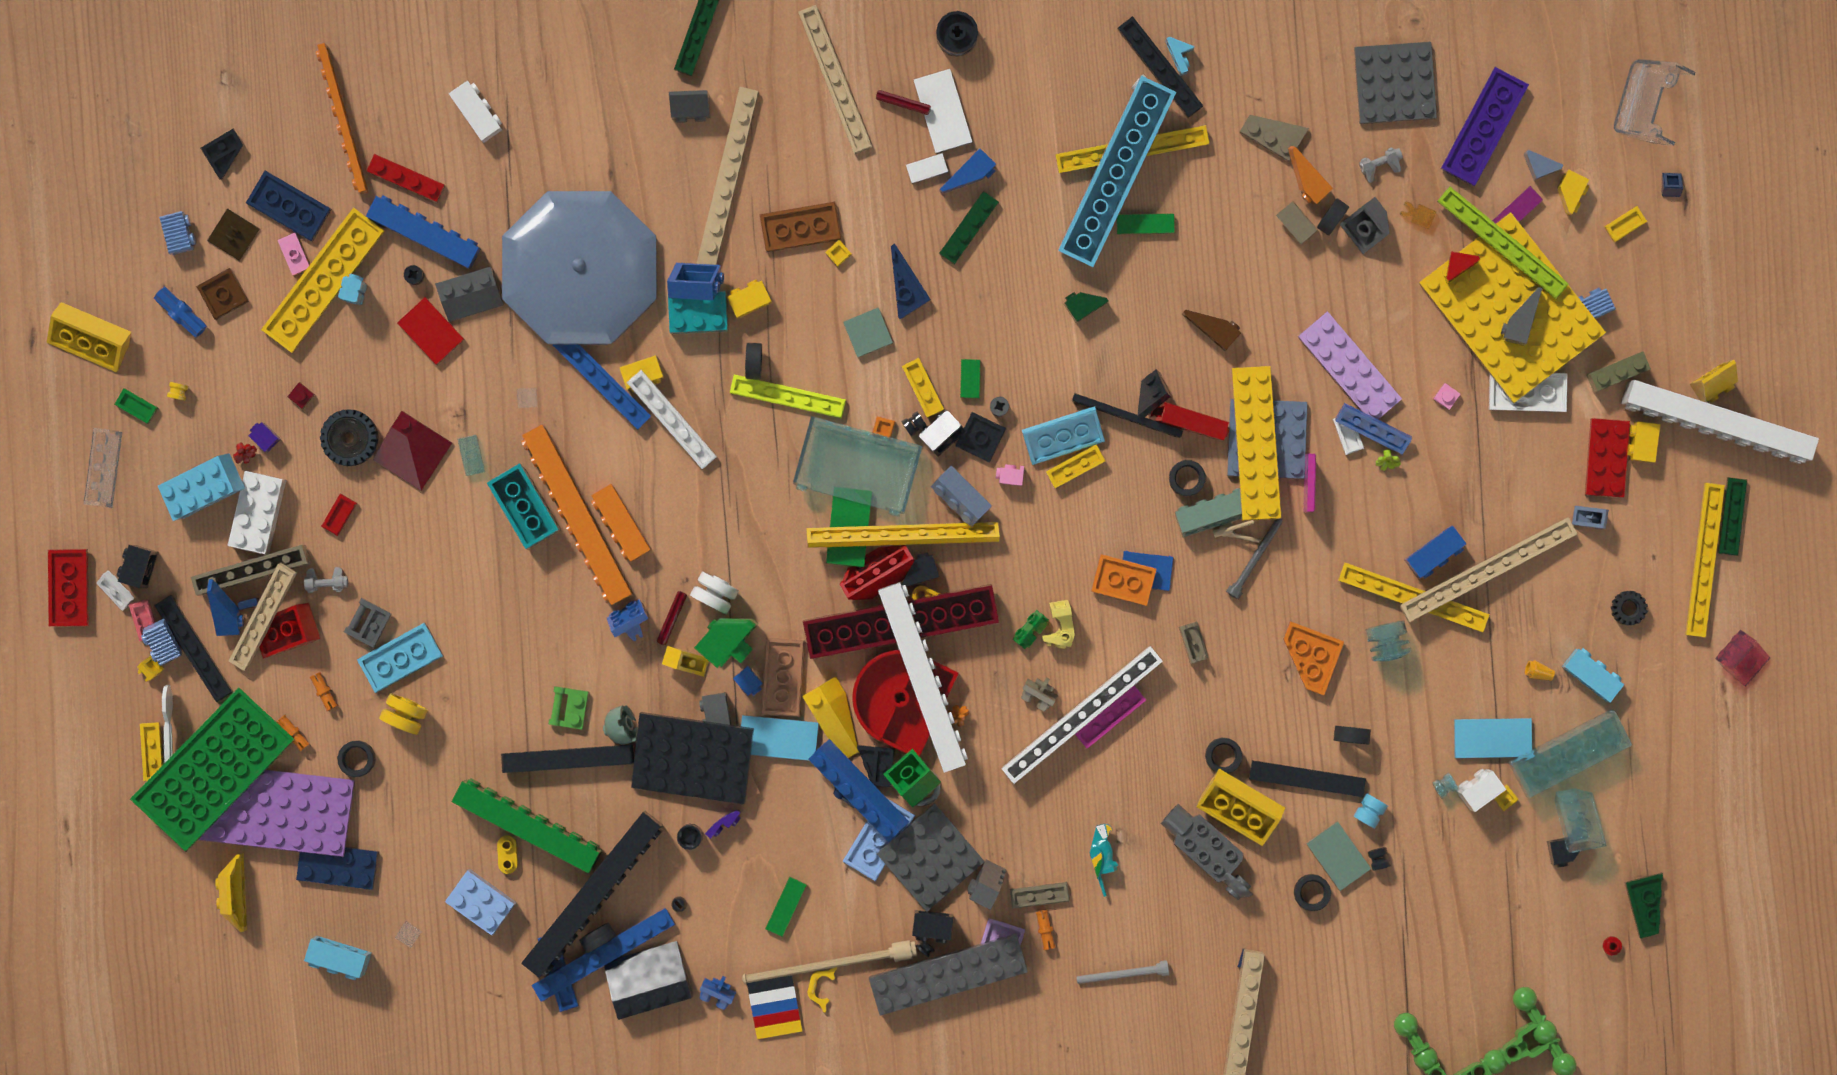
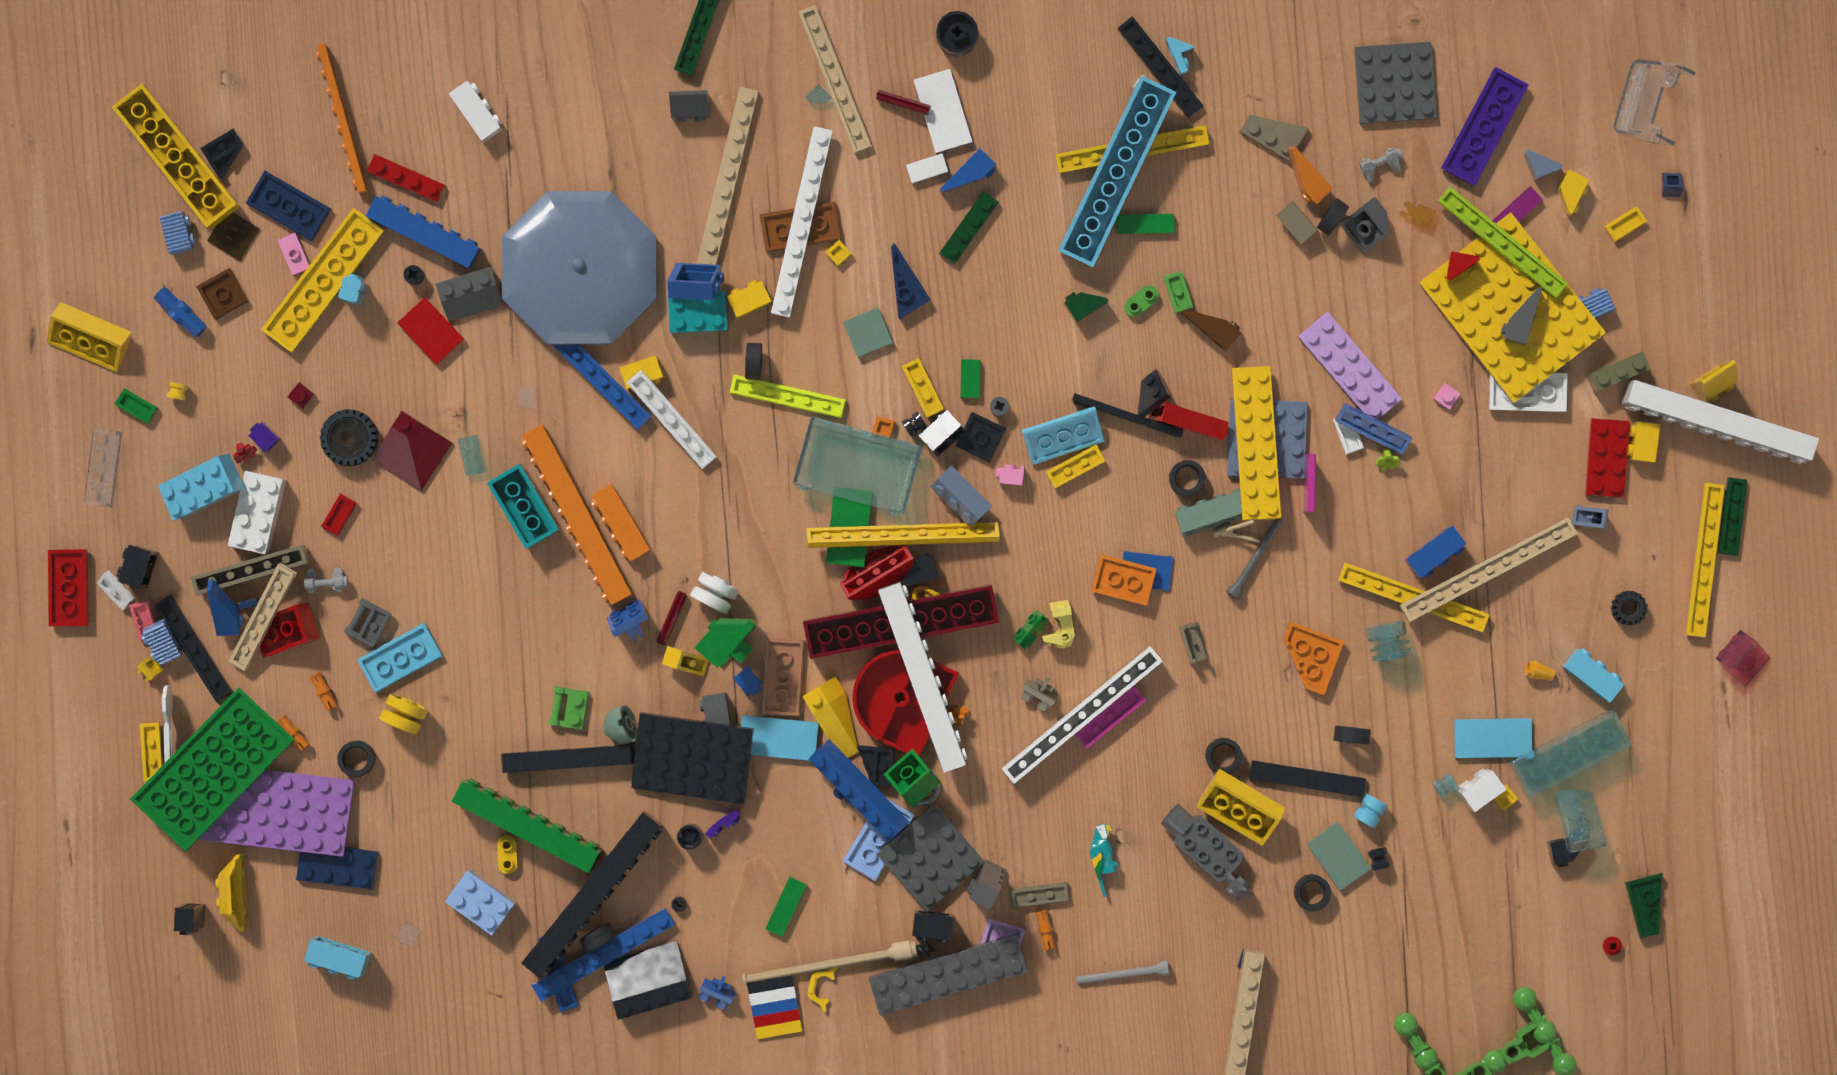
none -> yellow brick [112,83,241,230]
none -> black brick [174,903,206,935]
none -> white plate [771,126,833,318]
none -> clear light blue tile [805,84,832,103]
none -> bright green plate [1124,285,1159,317]
none -> bright green plate [1163,271,1193,313]

